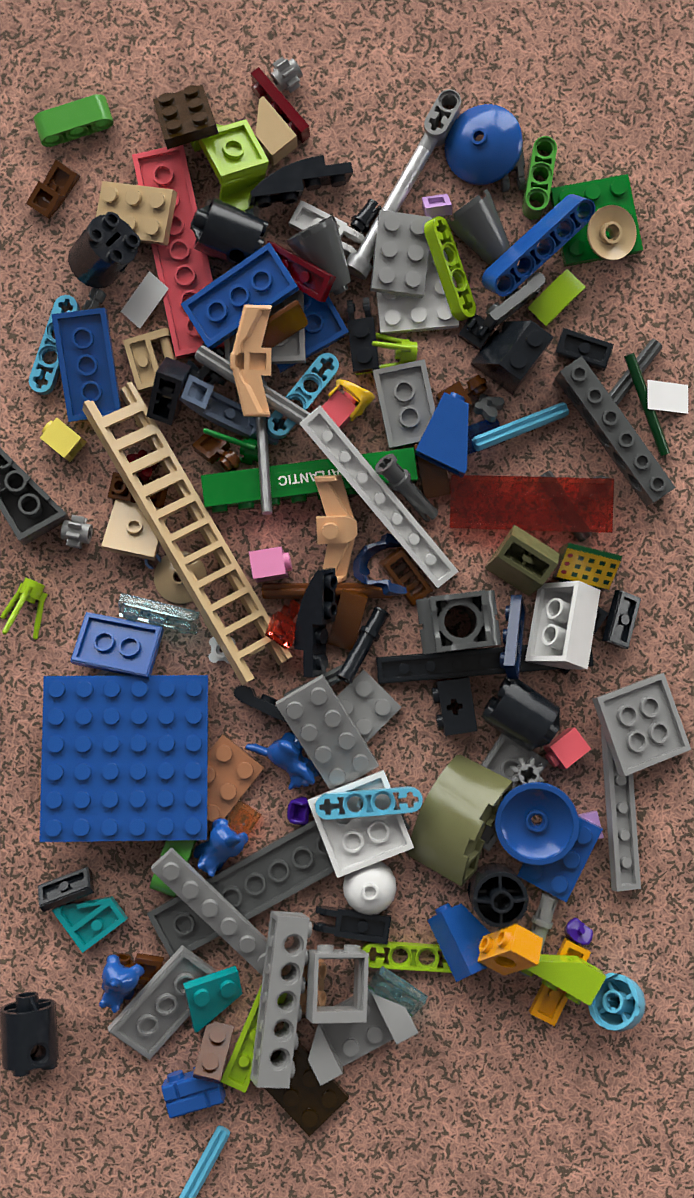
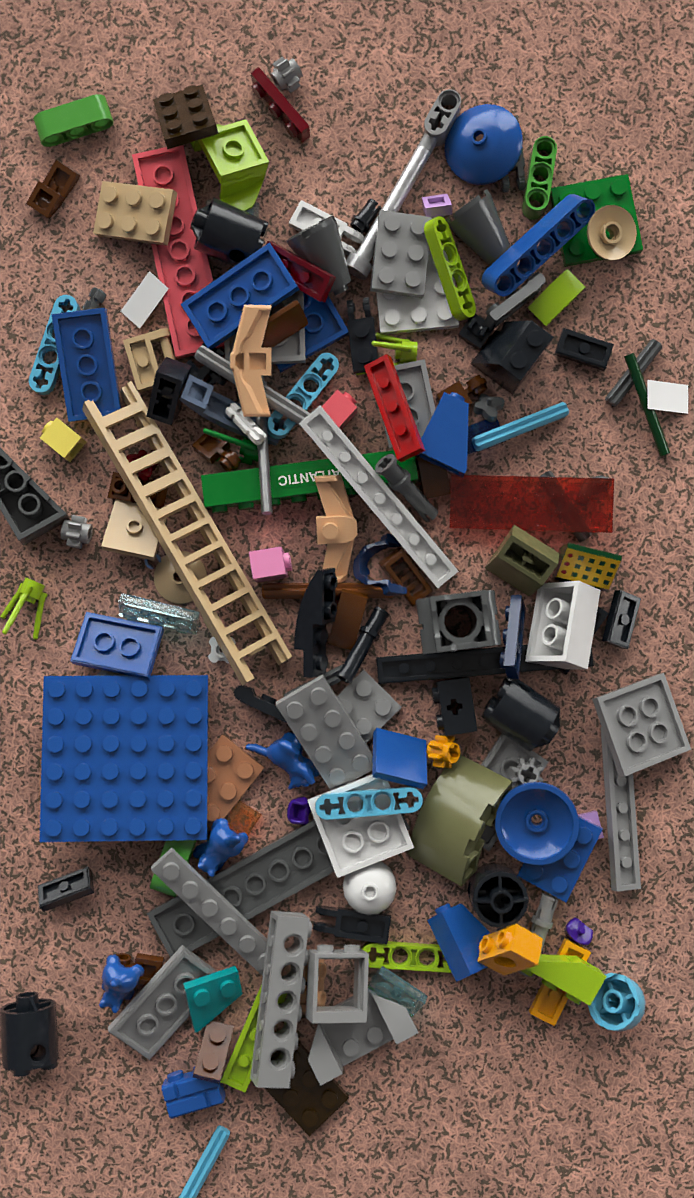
teal wing [52,896,128,953] -> none
black cylinder [68,212,140,289] -> none
black slope [248,155,353,208] -> none
tan slope [255,96,298,165] -> none
clear red plate [265,599,300,649] -> none
yellow piece [328,379,375,421] -> none
coral brick [543,727,591,769] -> none
dark grey brick [555,356,676,507] -> none
none -> white axle [225,403,267,445]
none -> red plate [364,354,425,462]
none -> blue tile [372,728,427,789]
none -> light orange gear [427,735,460,768]

